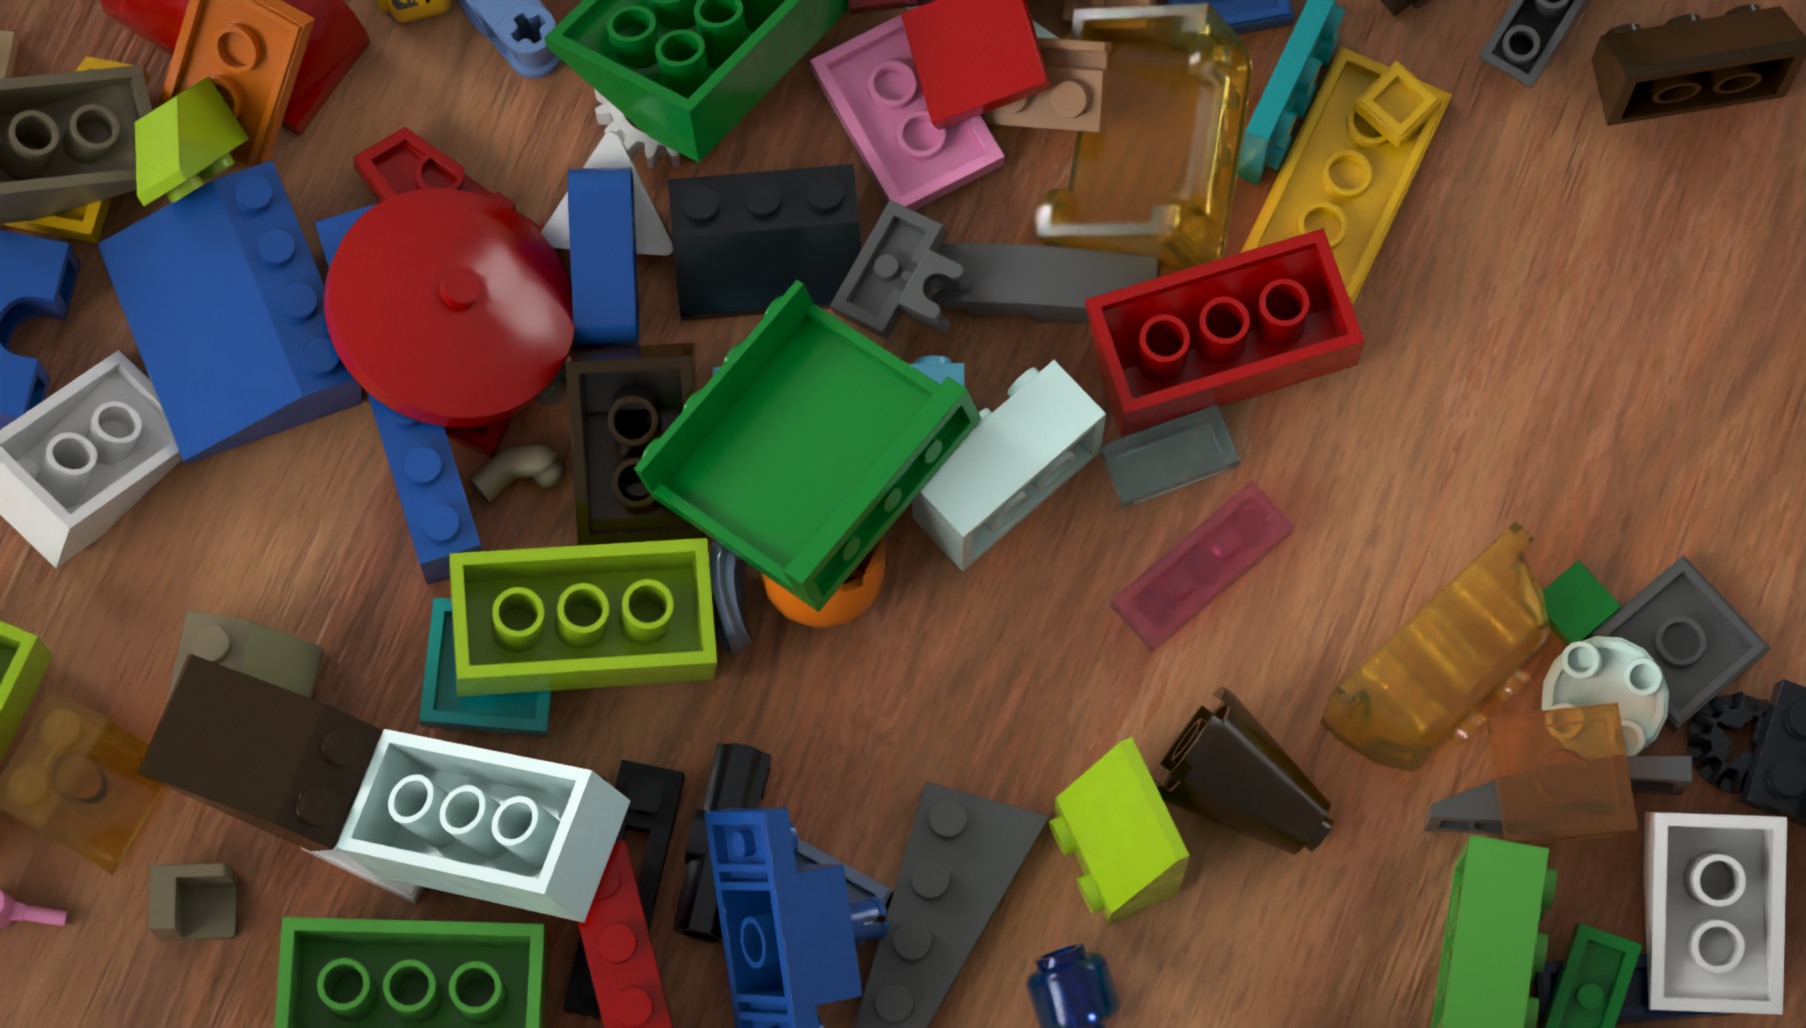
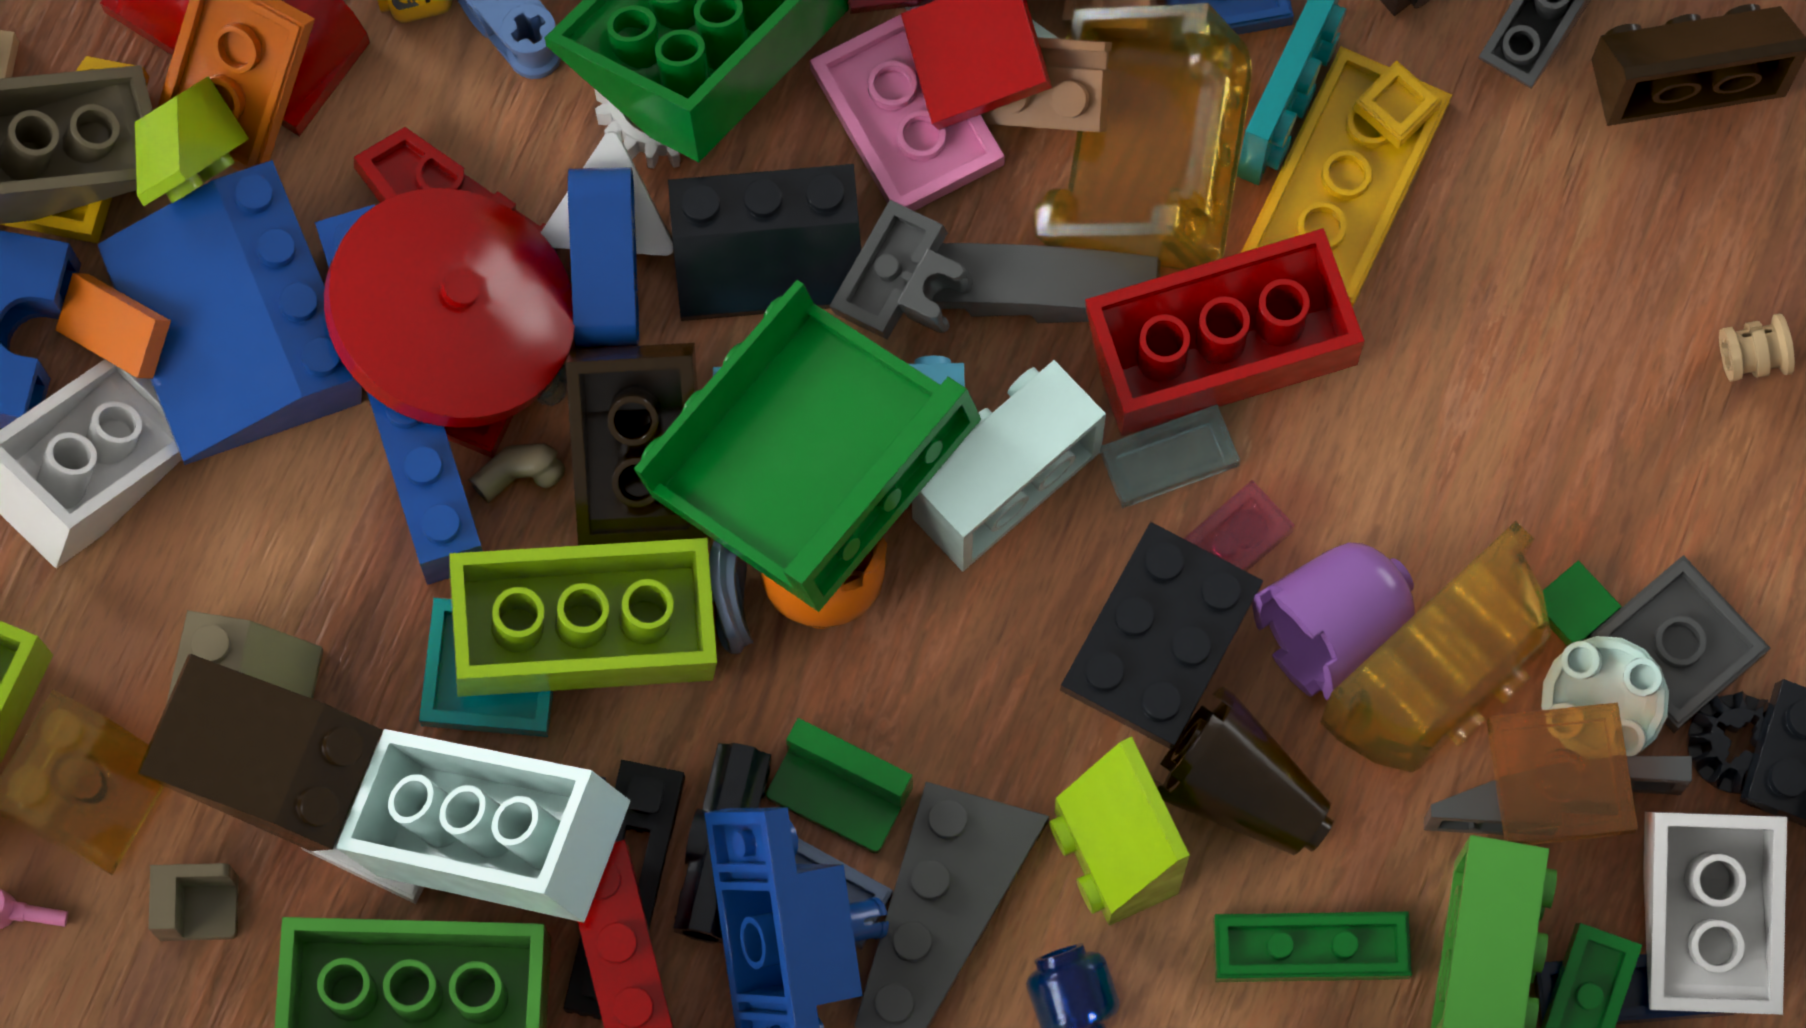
none -> orange tile [55,273,171,379]
none -> green panel [766,718,913,853]
none -> black plate [1060,521,1263,750]
none -> green tile [1213,911,1412,982]
none -> medium lavender cylinder [1252,542,1416,700]
none -> tan bush [1719,313,1795,382]

